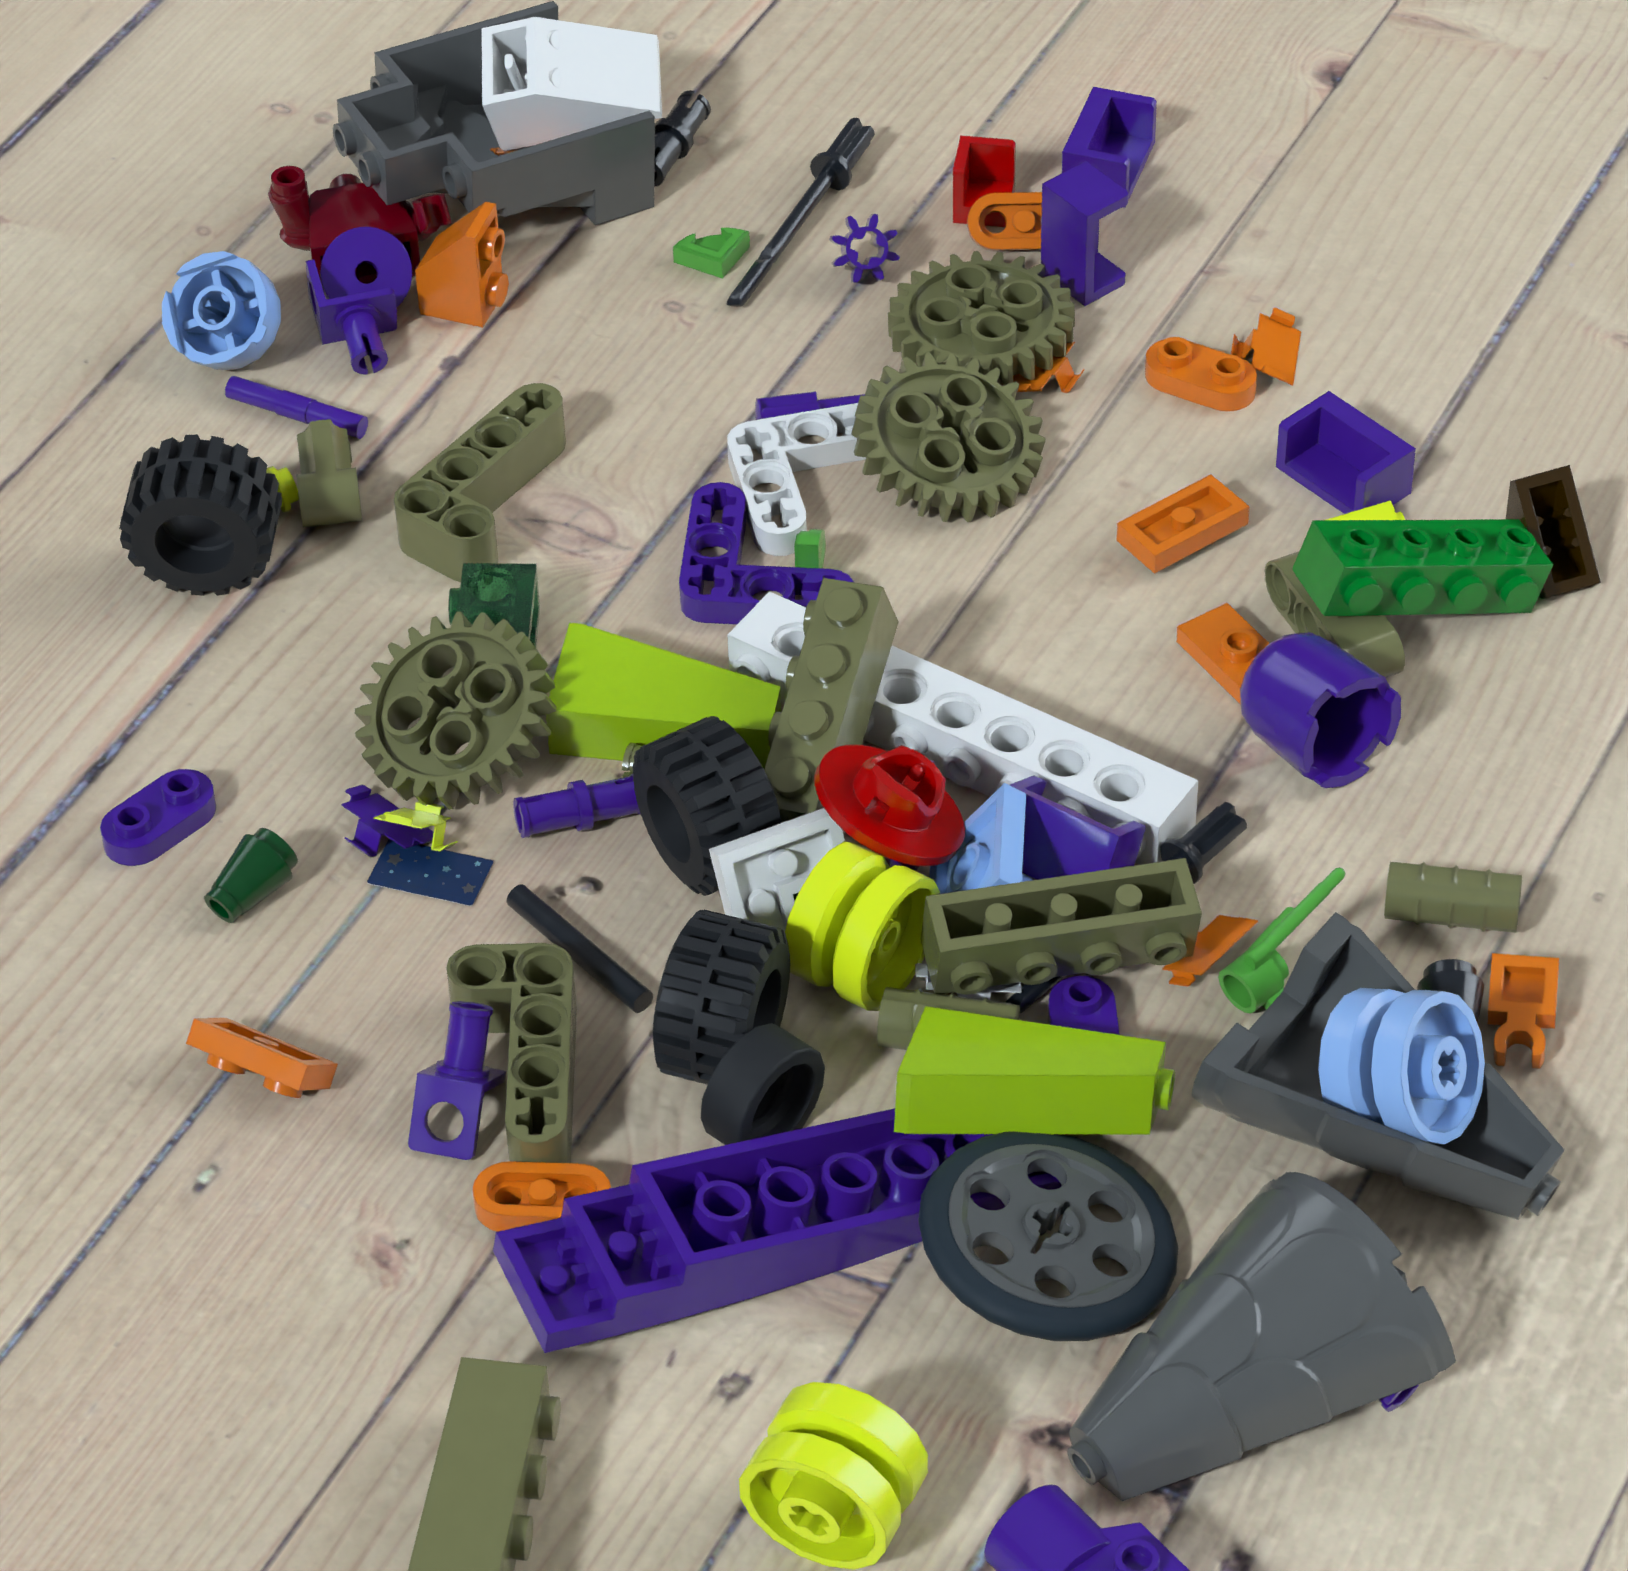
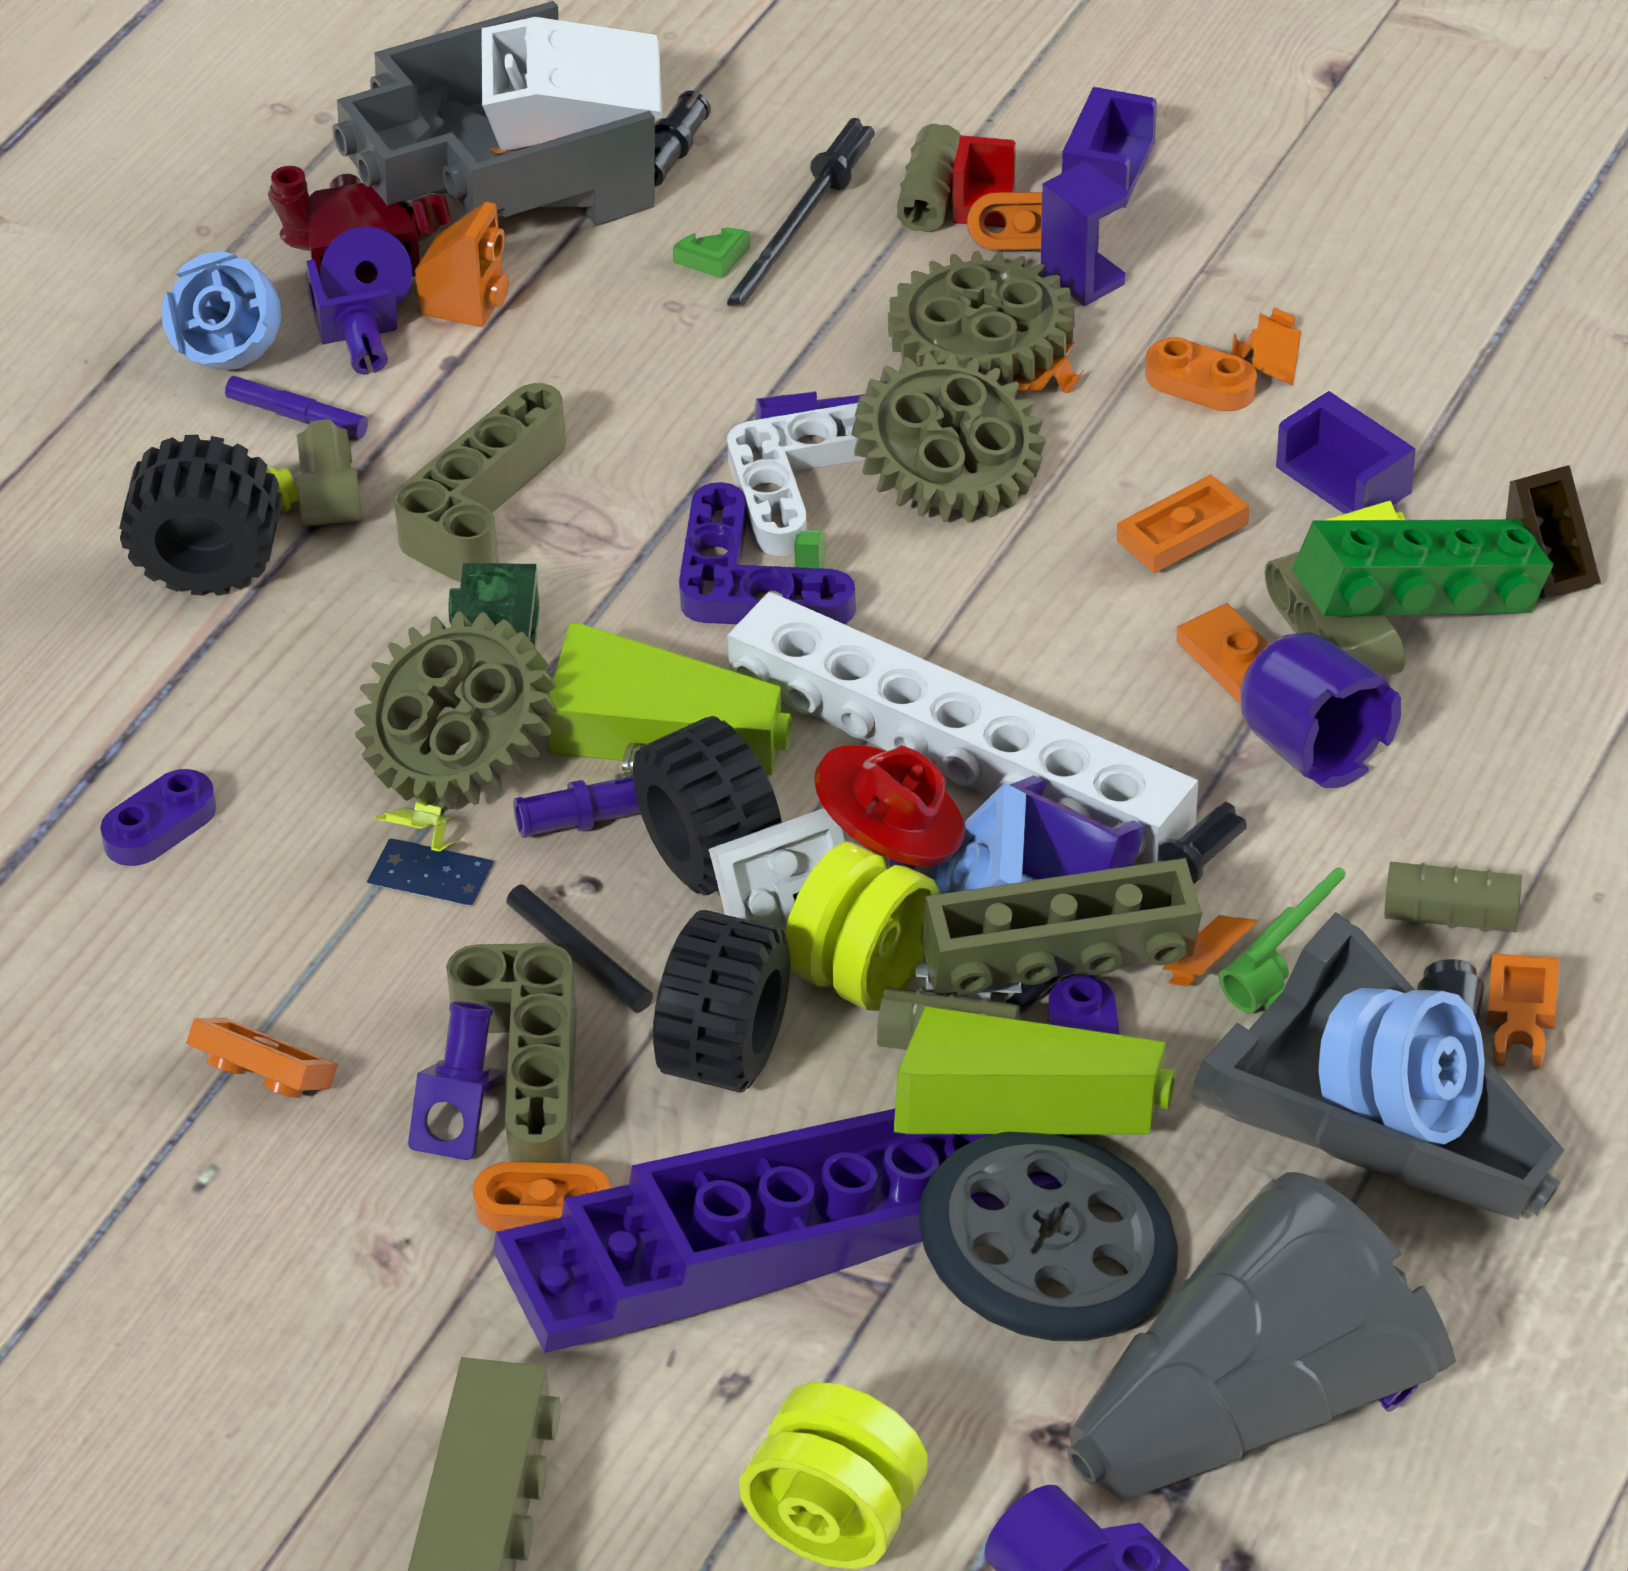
dark green cone [204,828,298,923] -> none
dark purple piece [341,785,434,858] -> none
black tyre [700,1023,825,1145] -> none
olive brick [764,578,899,823] -> none
dark purple gear [829,214,900,283] -> none
none -> olive axle [897,123,961,232]

